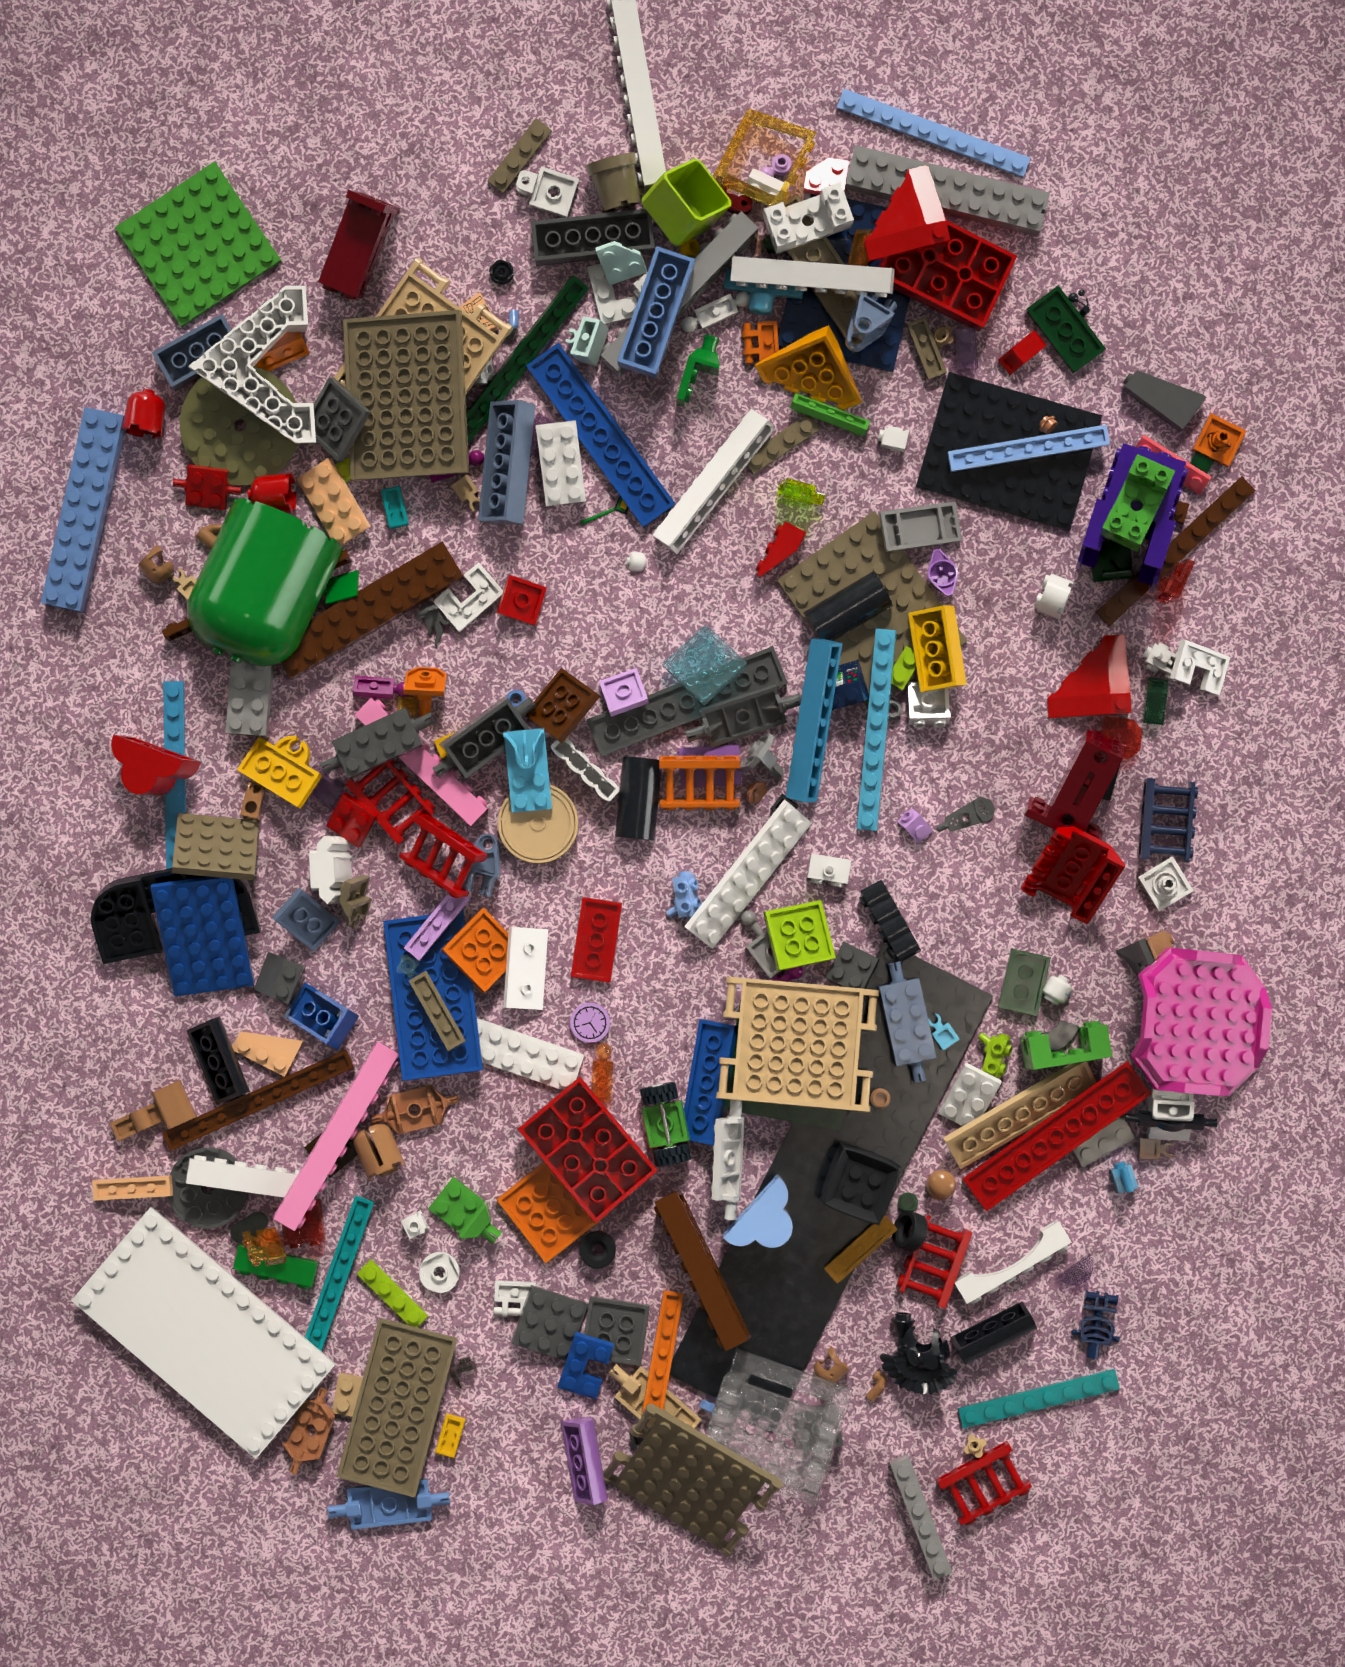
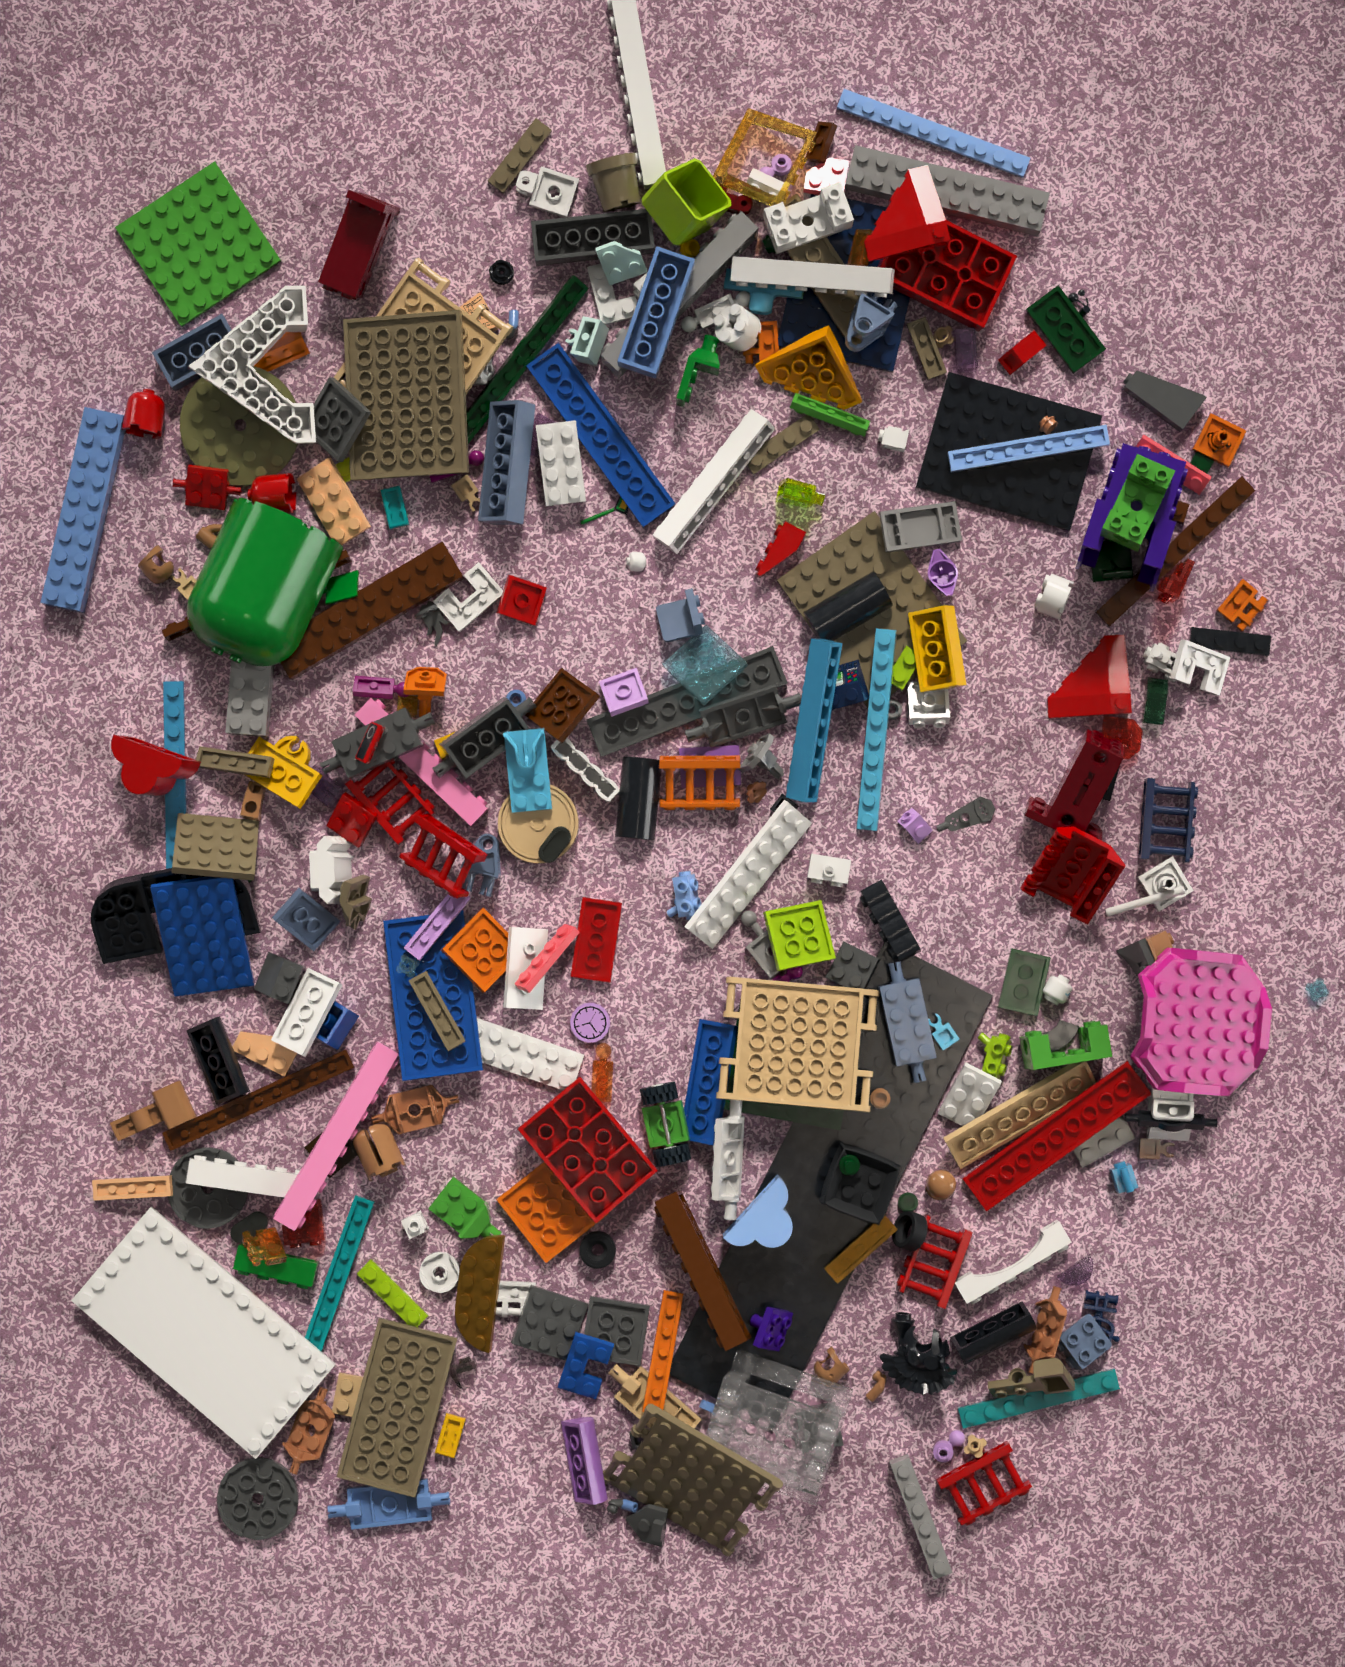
none -> dark tan plate [196,746,275,778]
none -> dark grey plate [217,1457,299,1540]
none -> white plate [271,968,342,1057]
none -> slope [355,722,385,764]
none -> pearl gold plate [455,1235,505,1353]
none -> coral plate [515,924,580,993]
none -> pearl dark grey tile [538,826,571,863]
none -> arm [607,1499,638,1514]
none -> dark grey plate [626,1504,668,1547]
none -> sand blue bracket [656,588,705,642]
none -> white brick [714,304,761,351]
none -> dark purple plate [750,1307,794,1351]
none -> reddish brown plate [805,121,837,163]
none -> dark green plate [839,1155,860,1175]
none -> lavender plate [933,1430,965,1462]
none -> dark tan plate [988,1358,1075,1398]
none -> nougat plate [1023,1286,1067,1374]
none -> sand blue bracket [1057,1314,1112,1370]
none -> white bar [1105,886,1186,916]
none -> black plate [1189,627,1271,656]
none -> orange plate [1216,579,1268,632]
none -> clear light blue plate [1305,978,1329,1001]

